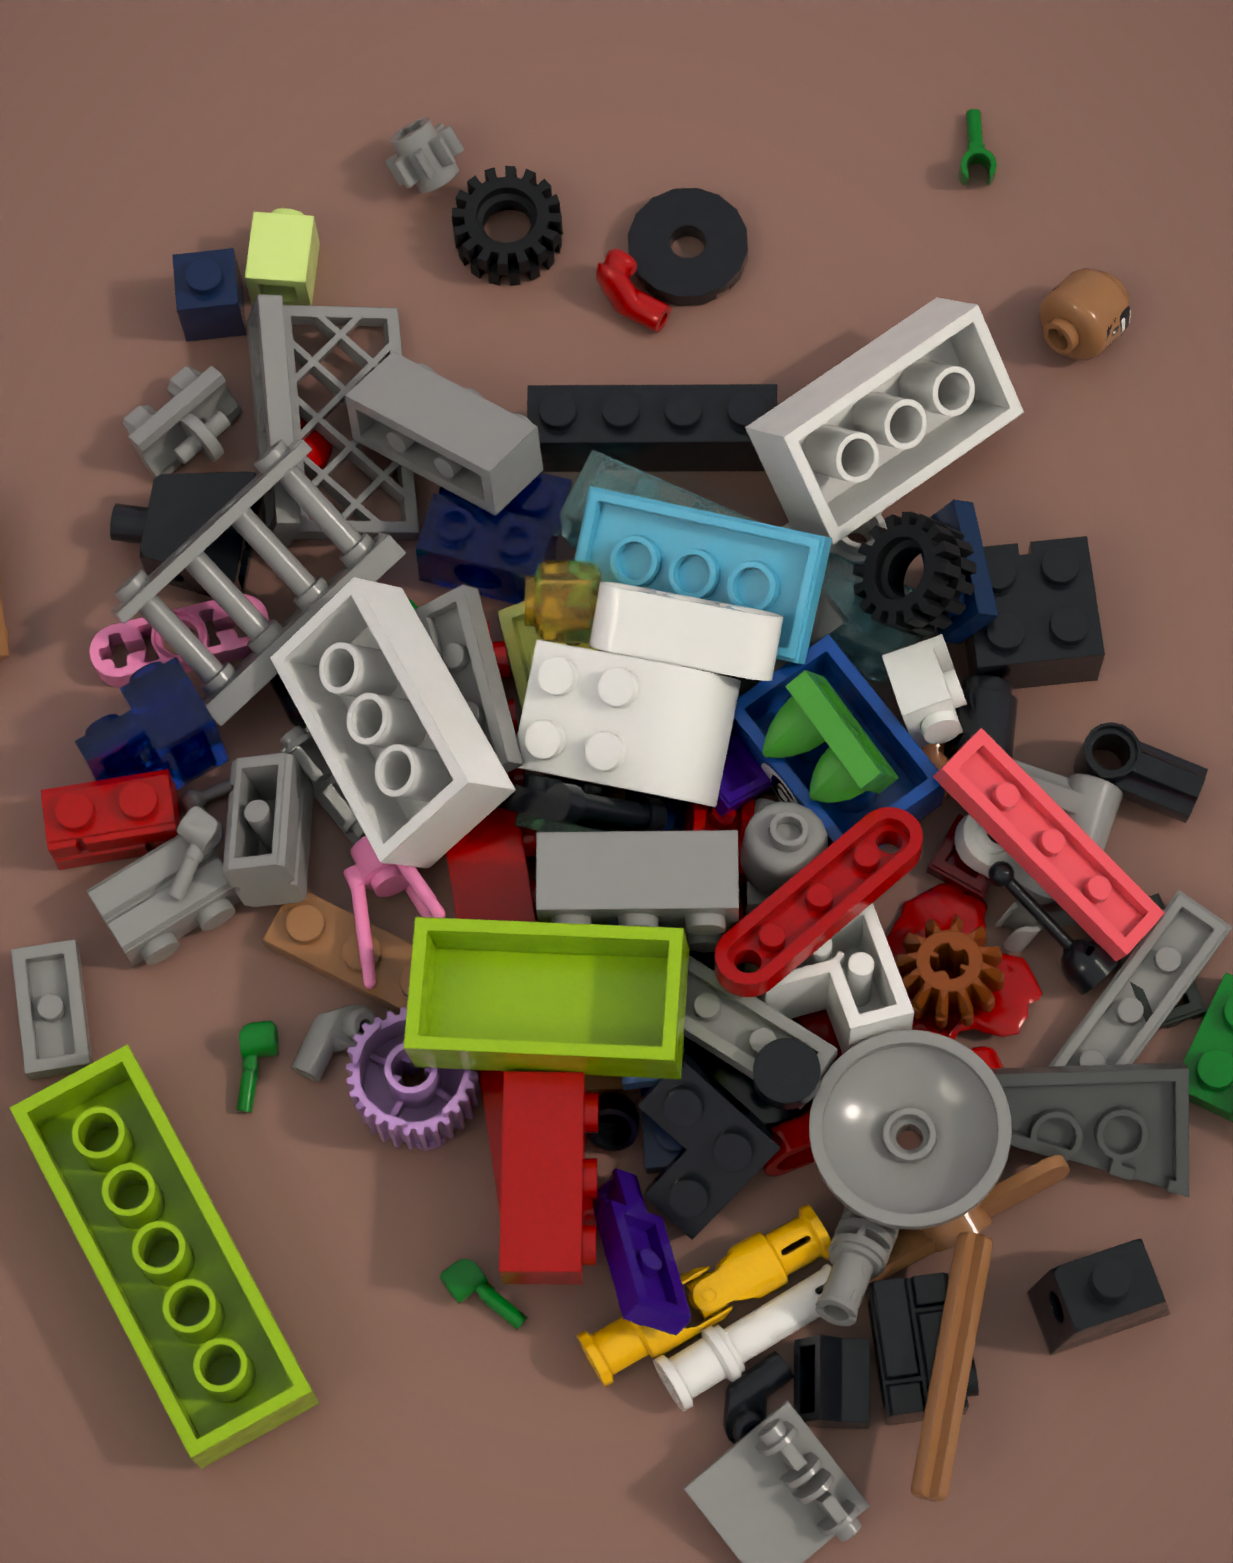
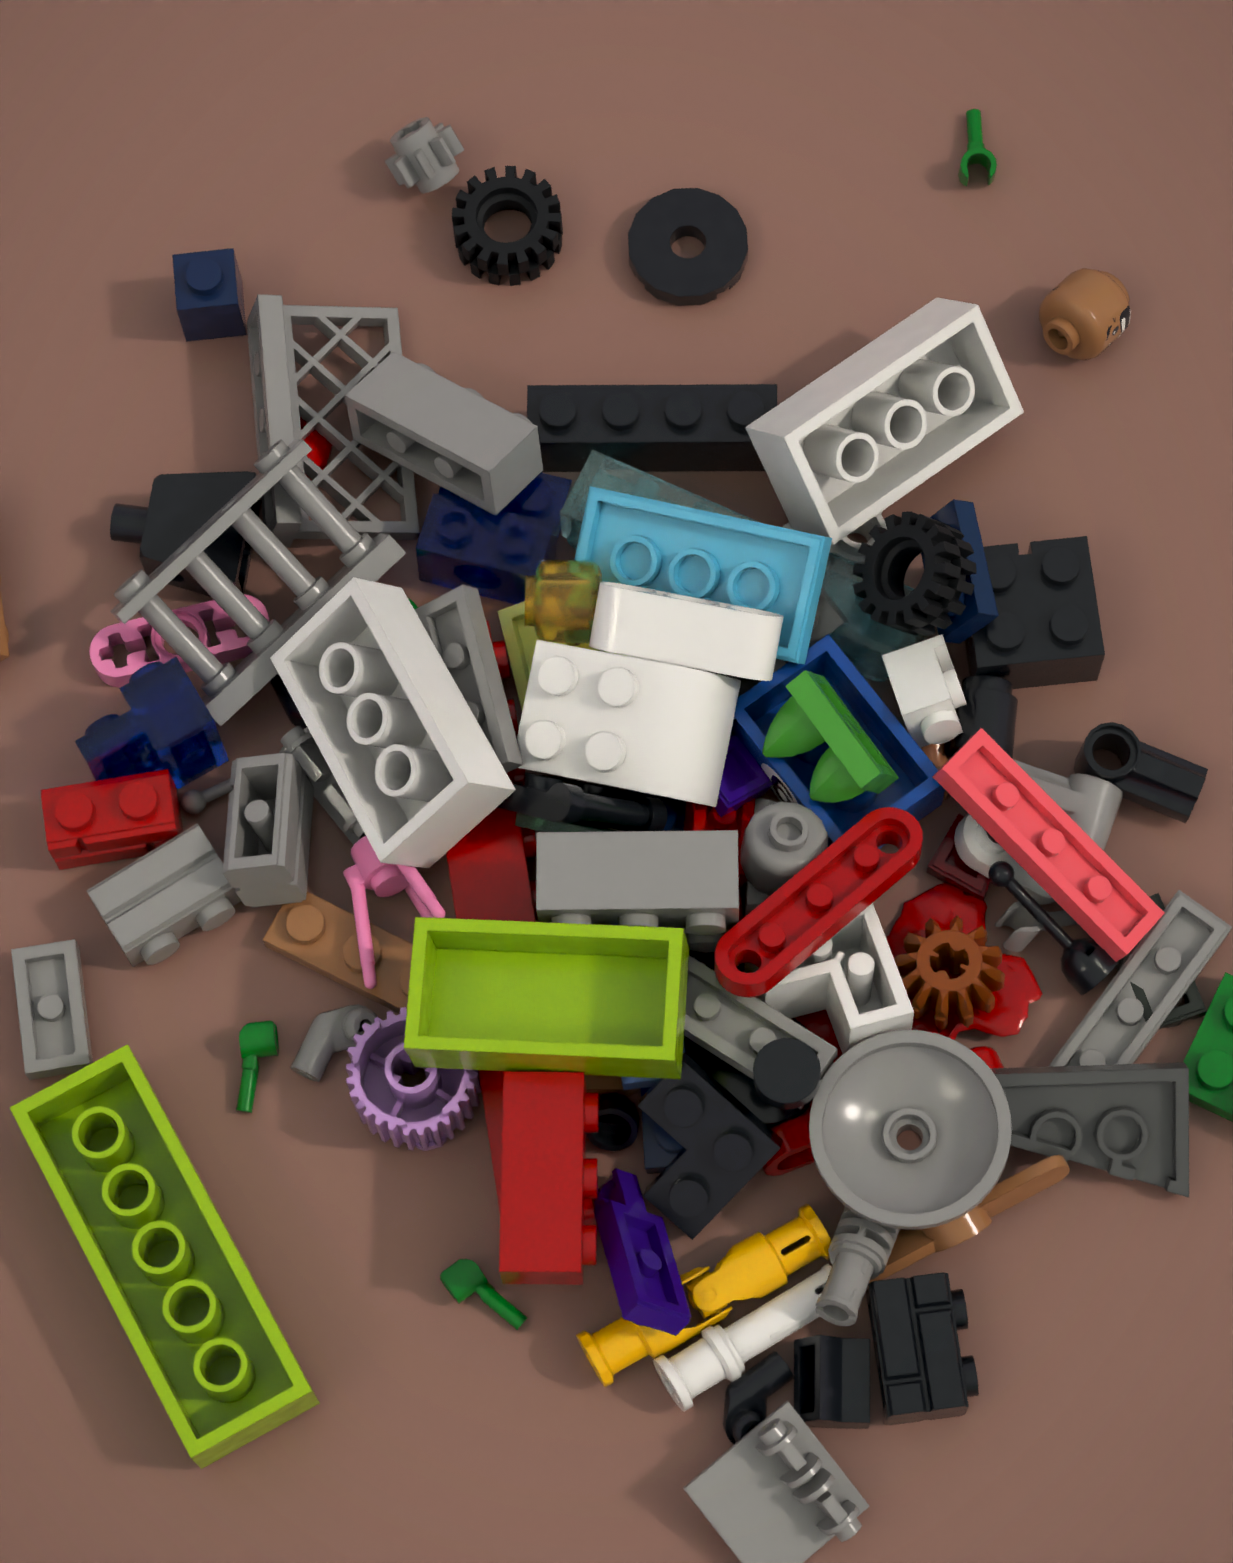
light grey hips [123,365,243,478] -> none
light grey hand [167,806,223,901] -> none
yellowish green brick [245,208,320,306] -> none
red arm [596,248,671,333] -> none
medium nougat axle [910,1232,993,1502] -> none
black torso [1027,1238,1170,1356] -> none

